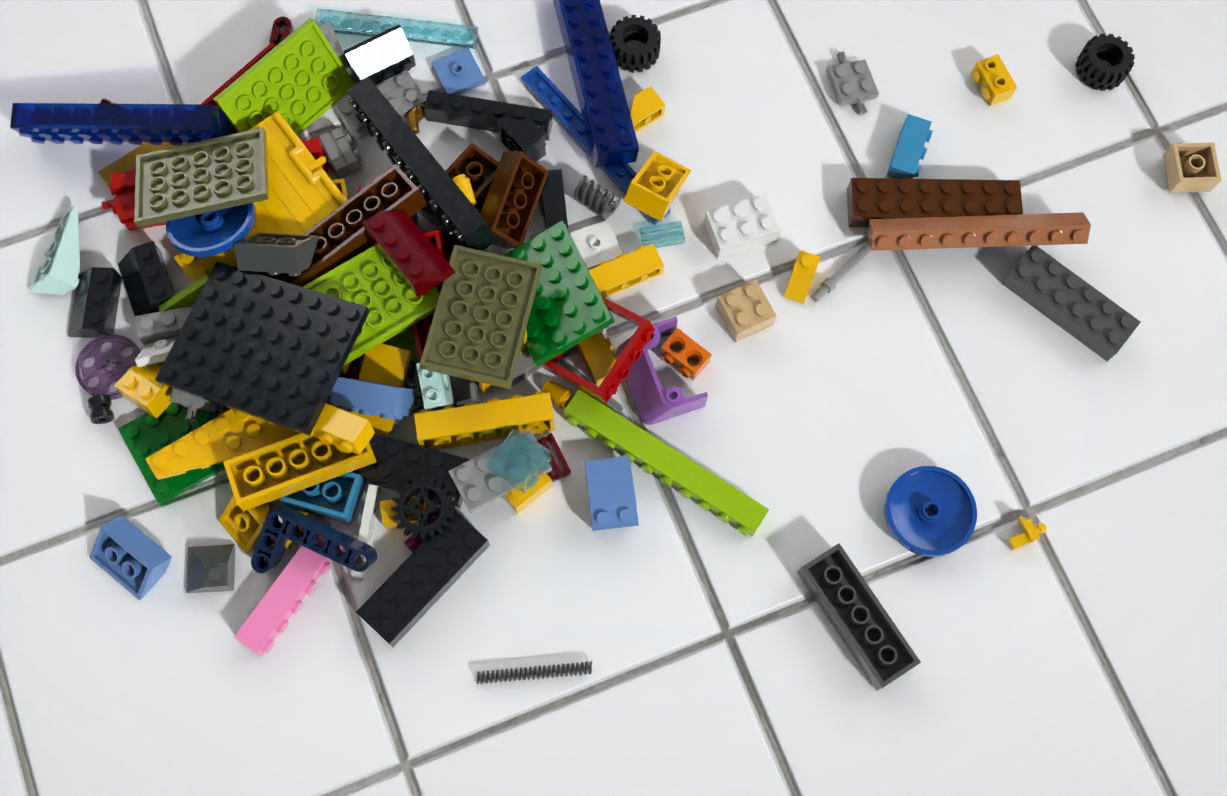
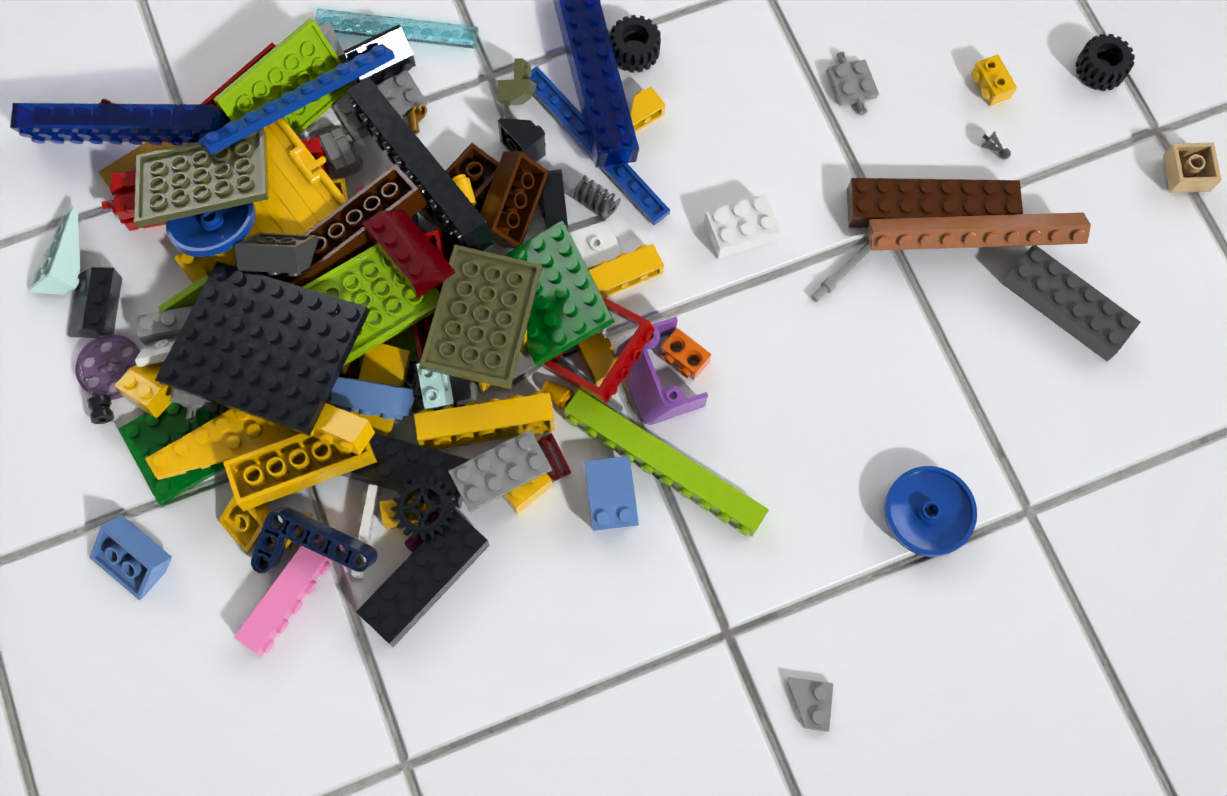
black slope [118,241,175,316] -> none
dark grey slope [186,544,235,593] -> none
dark red beam [269,17,293,45] -> none
dark azure brick [280,472,365,524] -> none
black brick [424,90,553,141] -> none
medium blue plate [431,47,486,95] -> none
dark grey piece [477,661,593,685] -> none
clear light blue plate [486,429,552,493] -> none
yellow slope [623,151,692,221] -> none
clear light blue tile [639,221,685,248] -> none
tan brick [715,279,777,342] -> none
yellow slope [784,250,820,304] -> none
dark grey brick [797,543,921,691] -> none
dark azure brick [886,114,933,179] -> none
yellow piece [1007,516,1047,551] -> none
none -> blue plate [199,44,395,155]
none -> olive brick [497,58,537,106]
none -> light grey wing [787,677,833,732]
none -> dark grey piece [981,131,1011,160]

